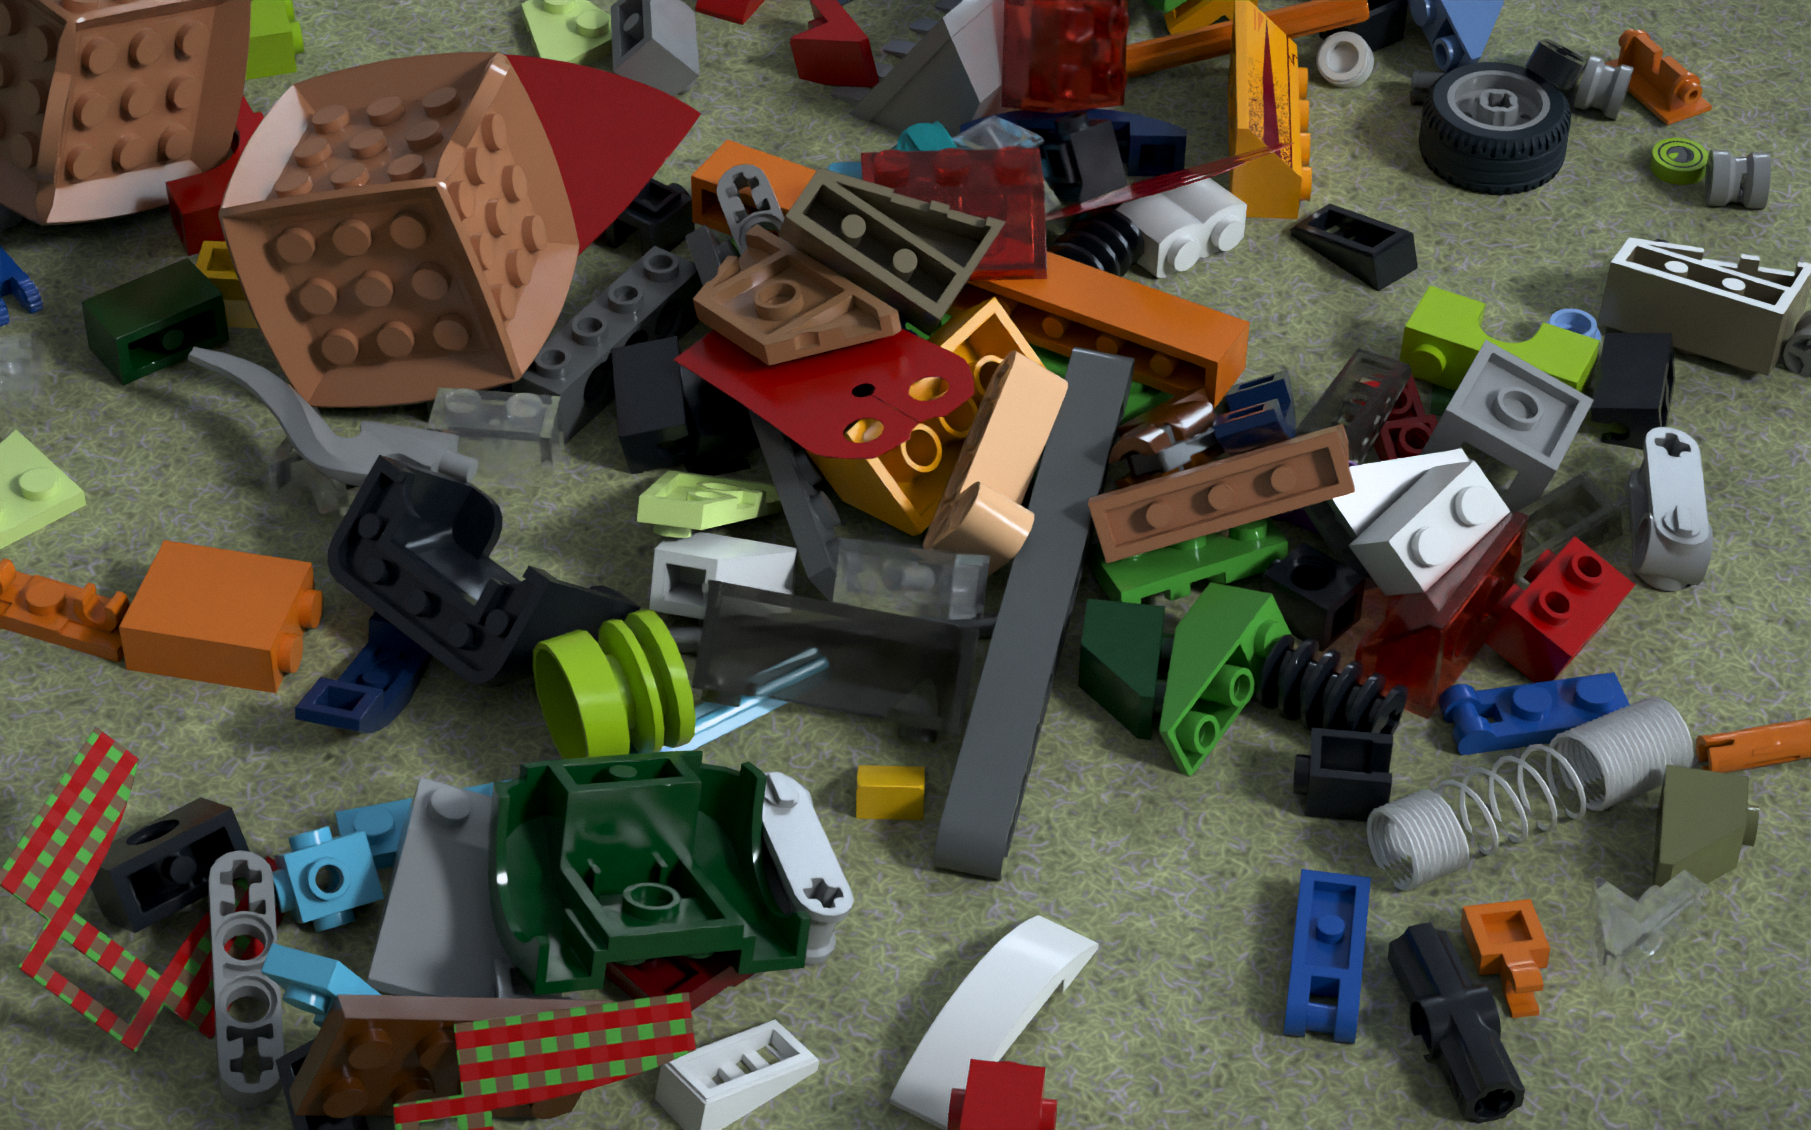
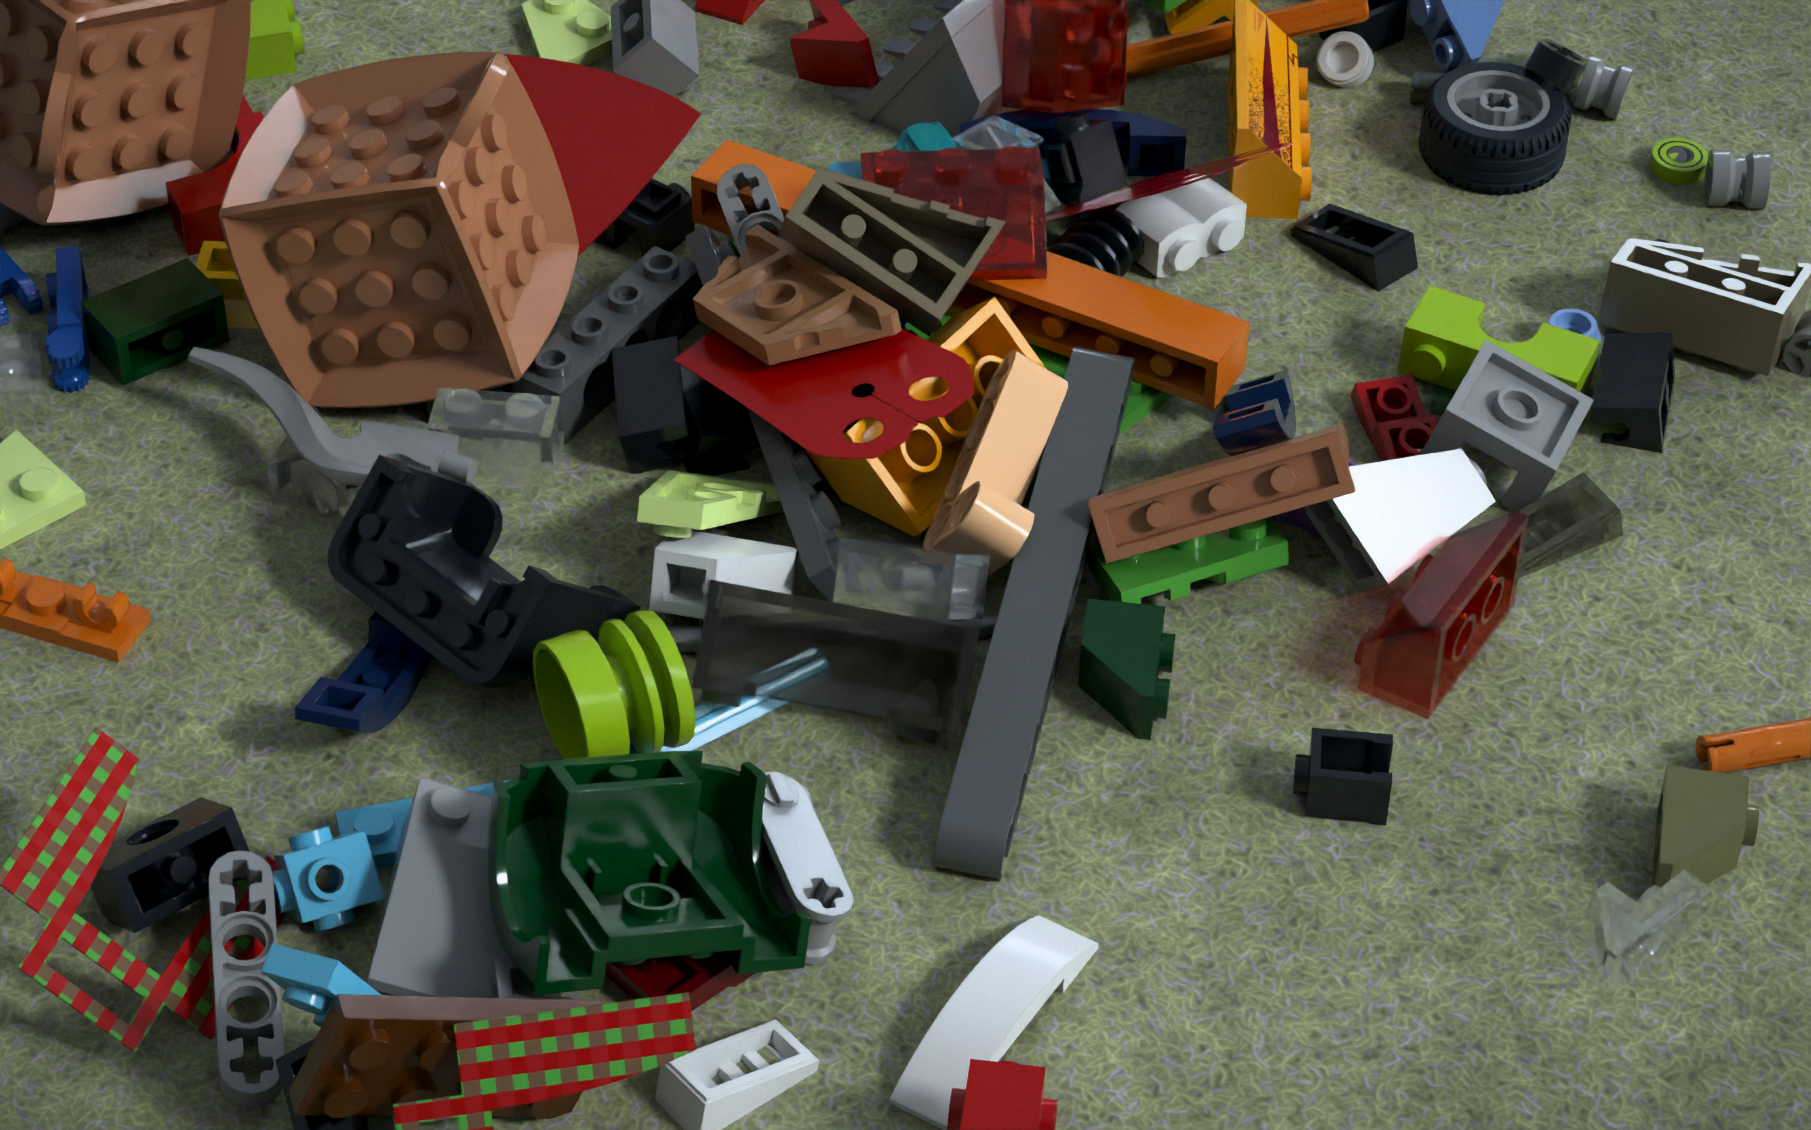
orange brick [119,540,324,693] -> none
yellow slope [856,765,925,820] -> none
reddish brown plate [1109,387,1225,489] -> none
bright green slope [1159,582,1291,777] -> none
black piece [1256,634,1409,734] -> none
black brick [1260,542,1366,652] -> none
blue plate [1283,869,1371,1044] -> none
clear smoke slope [1295,348,1412,465] -> none
white brick [1348,460,1510,596] -> none
white piece [1366,696,1694,891] -> none
black piece [1387,922,1525,1124] -> none
blue plate [1438,672,1630,756] -> none
orange plate [1460,899,1550,1018] -> none
red brick [1484,536,1635,683] -> none
orange hinge [1605,29,1712,125] -> none
light grey piece [1627,427,1713,591] -> none
none -> blue hinge [46,246,90,393]

